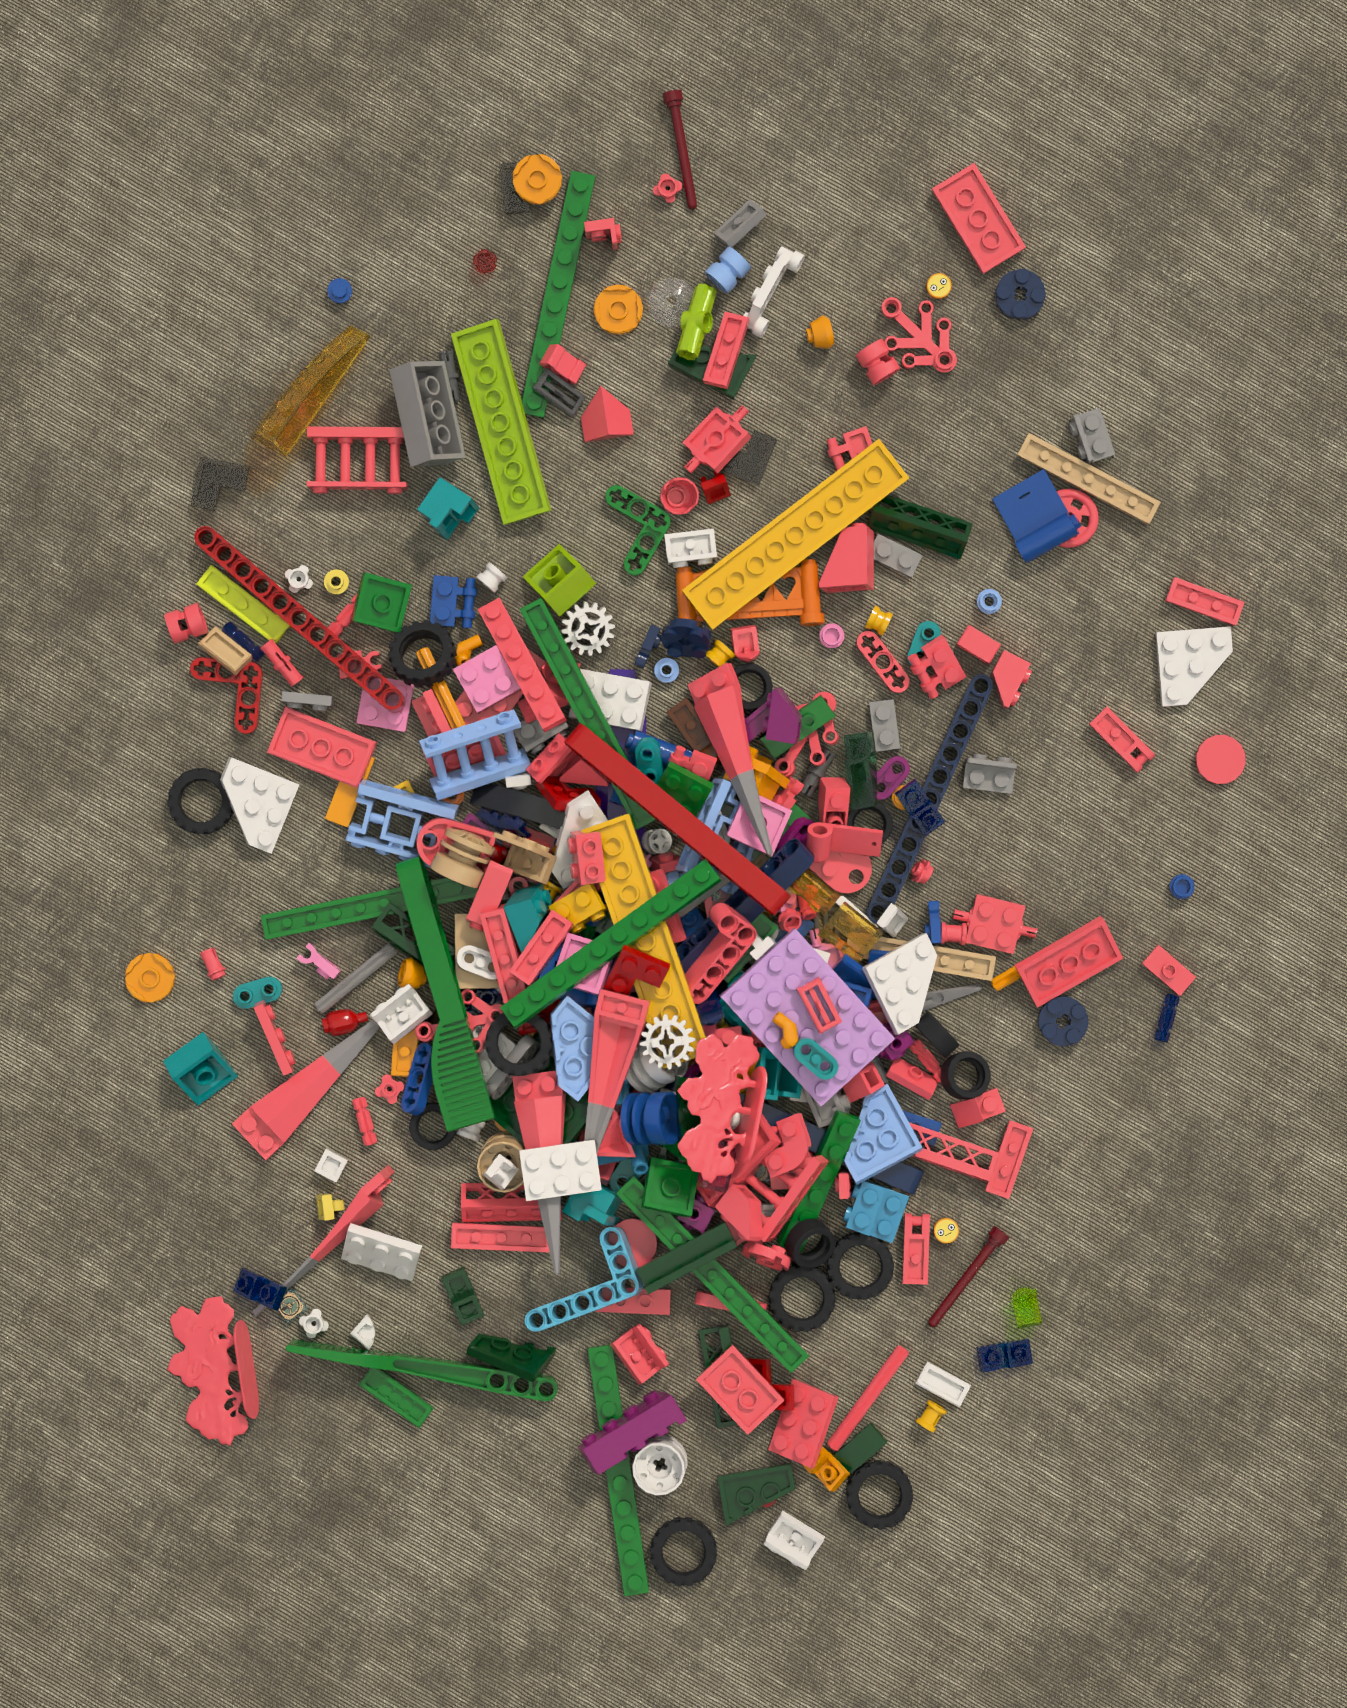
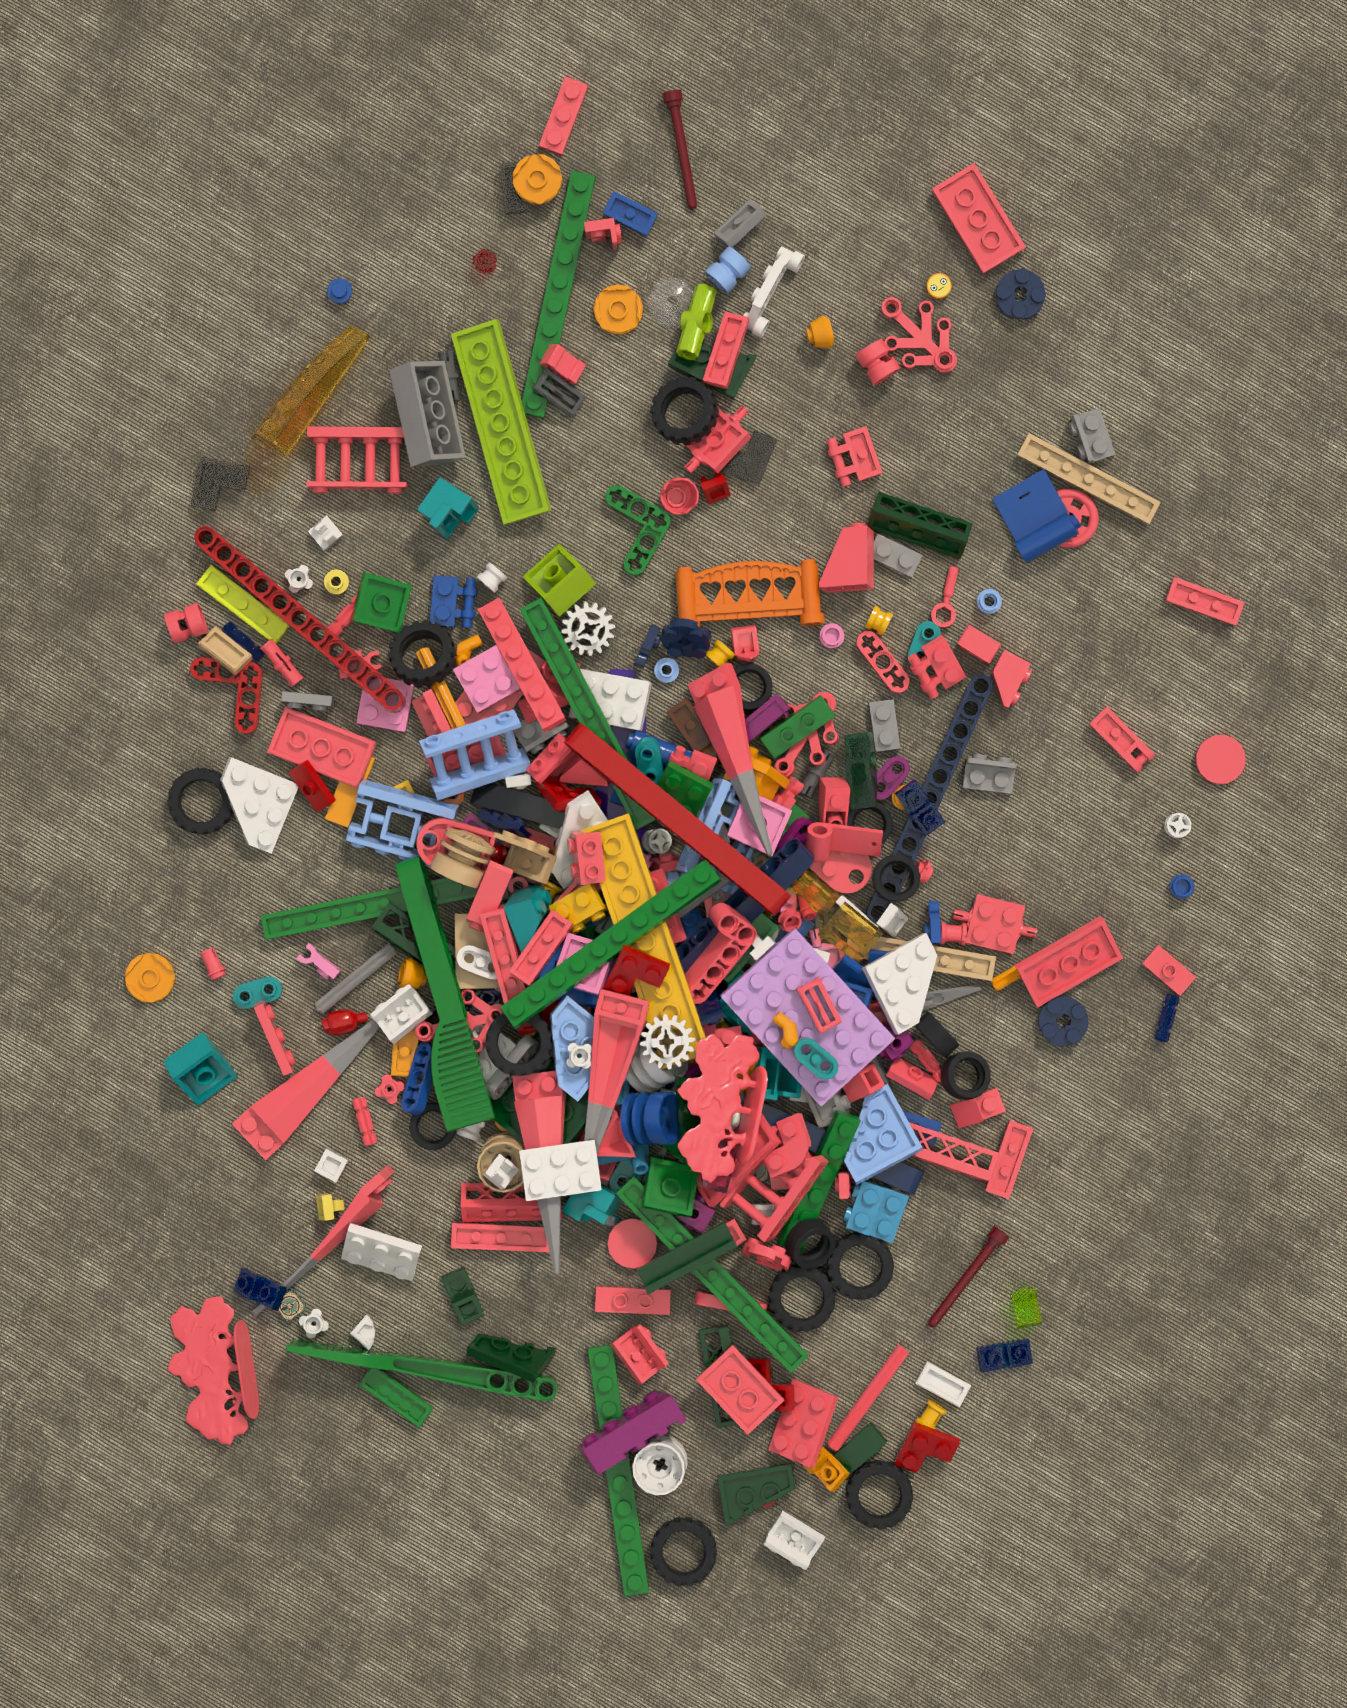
medium azure beam [525,1227,644,1332] -> none
coral slope [581,386,634,443] -> none
coral plate [653,174,682,203] -> none
white bracket [664,529,717,568] -> none
yellow plate [682,439,909,630] -> none
coral slope [715,1184,763,1241] -> none
magenta slope [763,687,803,744] -> none
coral plate [902,1213,930,1285] -> none
light yellow tile [933,1218,959,1243] -> none
white plate [1155,626,1233,707] -> none
none -> red plate [288,759,336,813]
none -> white tile [308,515,343,551]
none -> coral plate [539,77,588,156]
none -> white plate [566,1043,592,1069]
none -> blue plate [603,191,658,237]
none -> black tyre [650,377,719,445]
none -> black tyre [872,854,921,902]
none -> red plate [894,1421,960,1473]
none -> coral piece [931,566,959,628]
none -> white wheel [1164,813,1191,838]

